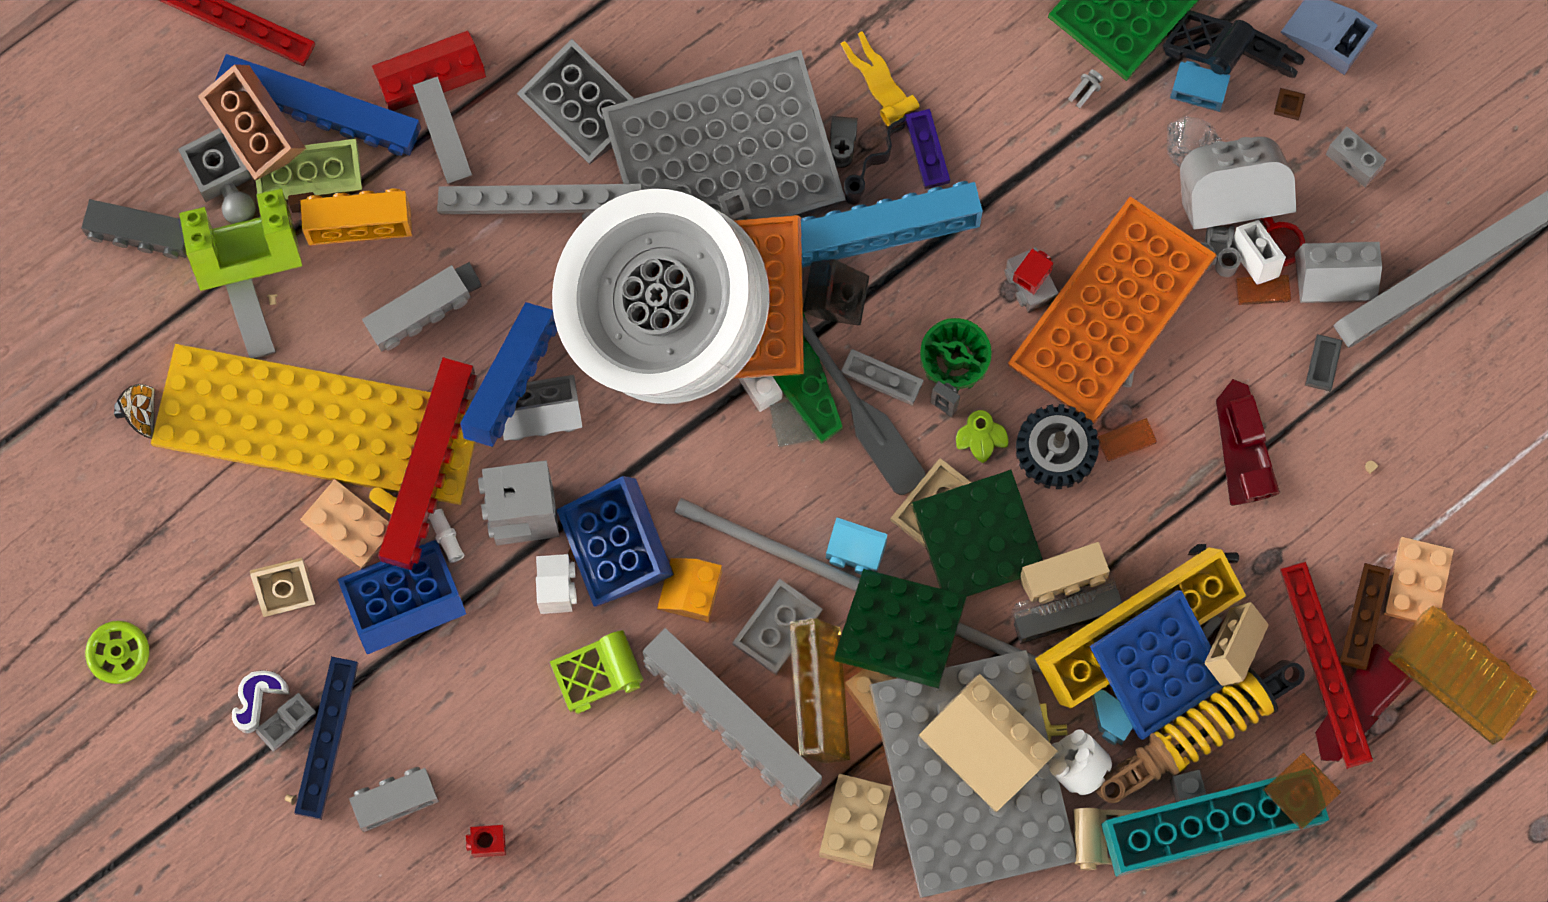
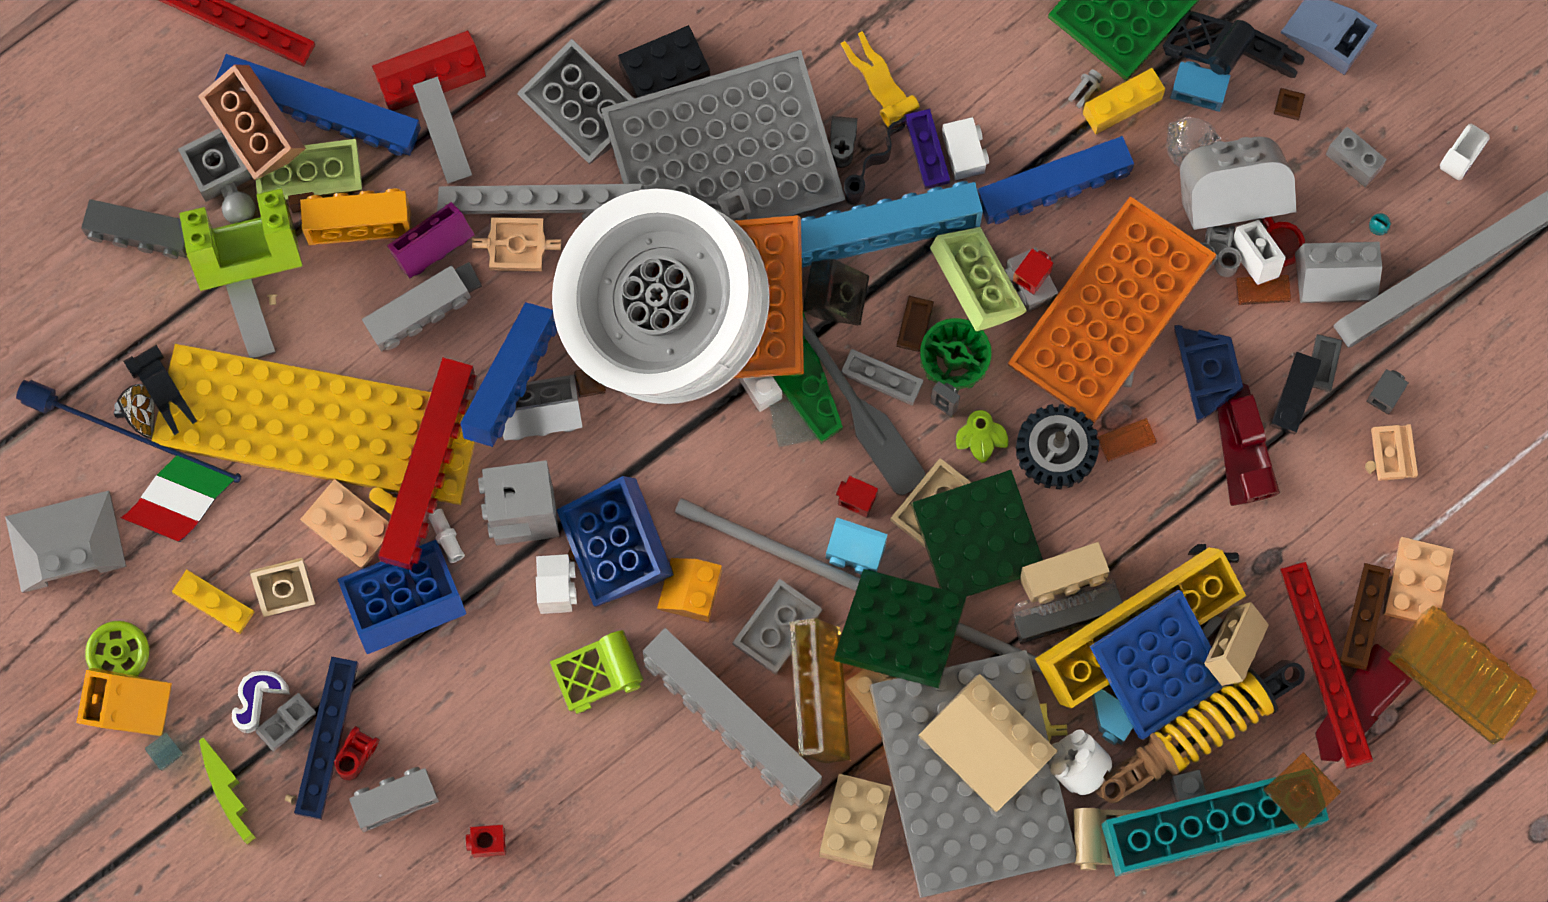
none -> light grey slope [5,491,127,593]
none -> flag [16,380,241,542]
none -> light orange slope [76,668,172,736]
none -> black flag [123,345,197,435]
none -> clear light blue tile [145,733,183,771]
none -> yellow plate [172,569,255,635]
none -> lime slope [199,738,256,844]
none -> red piece [334,726,380,780]
none -> magenta brick [387,202,474,278]
none -> light nougat plate [472,217,561,271]
none -> reddish brown tile [574,369,606,398]
none -> black brick [618,25,710,98]
none -> red brick [836,475,879,518]
none -> reddish brown tile [896,296,934,352]
none -> yellowish green slope [930,227,1026,331]
none -> white brick [942,117,989,180]
none -> blue brick [977,136,1134,224]
none -> yellow brick [1083,68,1165,135]
none -> dark blue wing [1174,325,1243,423]
none -> black slope [1270,352,1322,435]
none -> dark grey brick [1366,369,1409,415]
none -> teal hinge [1369,213,1391,236]
none -> light nougat plate [1371,424,1418,481]
none -> white animal [1440,123,1490,180]

